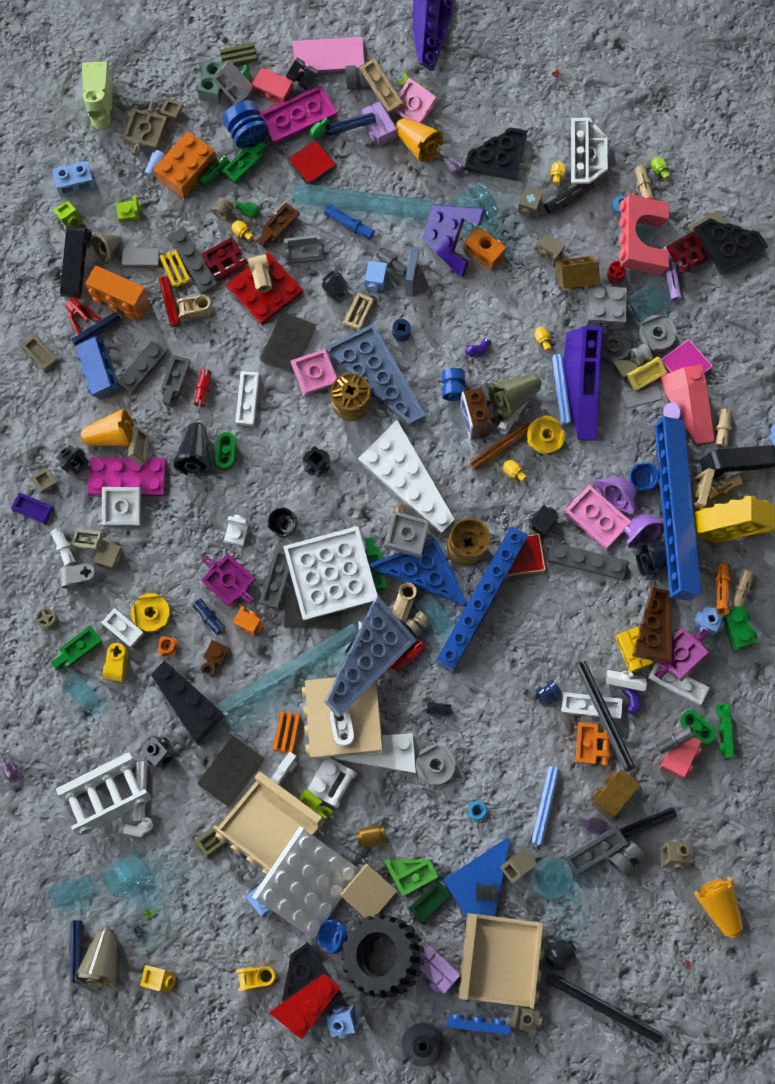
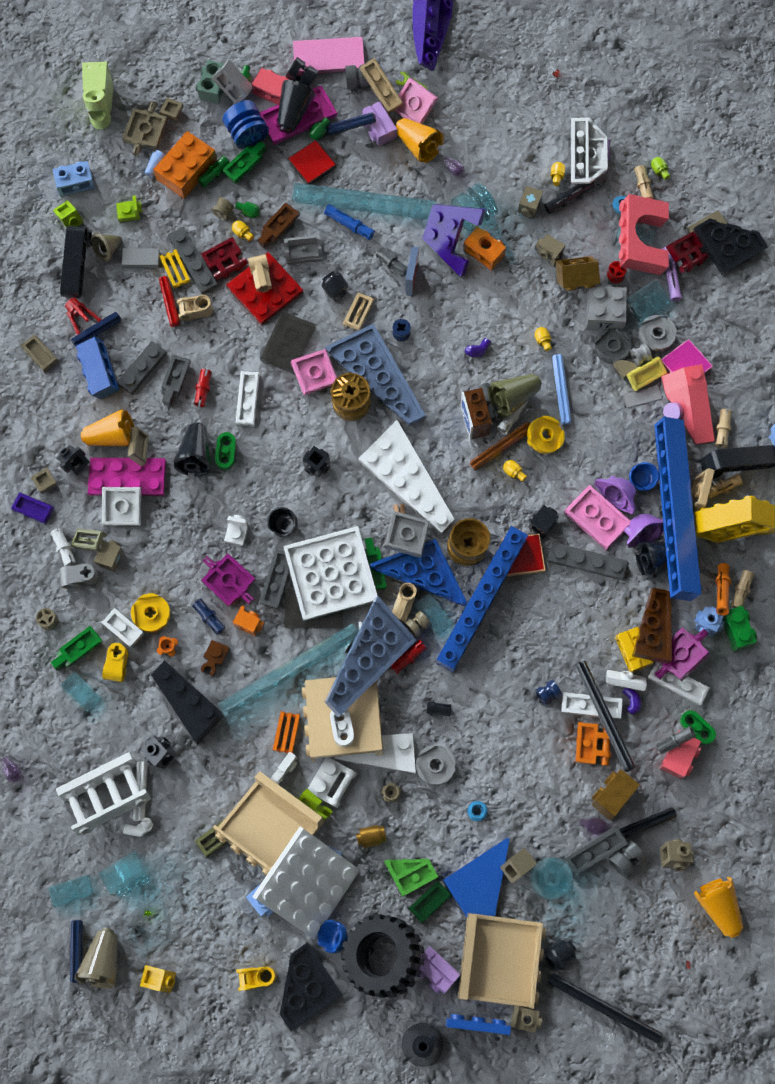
orange brick [85,265,150,321] -> none
clear smoke tile [197,735,265,807] -> none
olive tile [220,43,257,66] -> none
red wedge [268,974,341,1040] -> none
light blue brick [325,1005,360,1038] -> none
tan tile [340,863,397,918] -> none
light blue brick [365,261,387,291] -> none
blue wheel [441,368,466,401] -> none
black plate [464,127,528,181] -> none
clear smoke bush [476,883,497,902] -> none
light blue axle [532,766,560,845] -> none
dark purple wedge [564,326,603,441] -> none
green hinge [716,703,734,760] -> none
none -> black cone [277,80,316,134]
none -> dark tan plate [381,783,401,802]

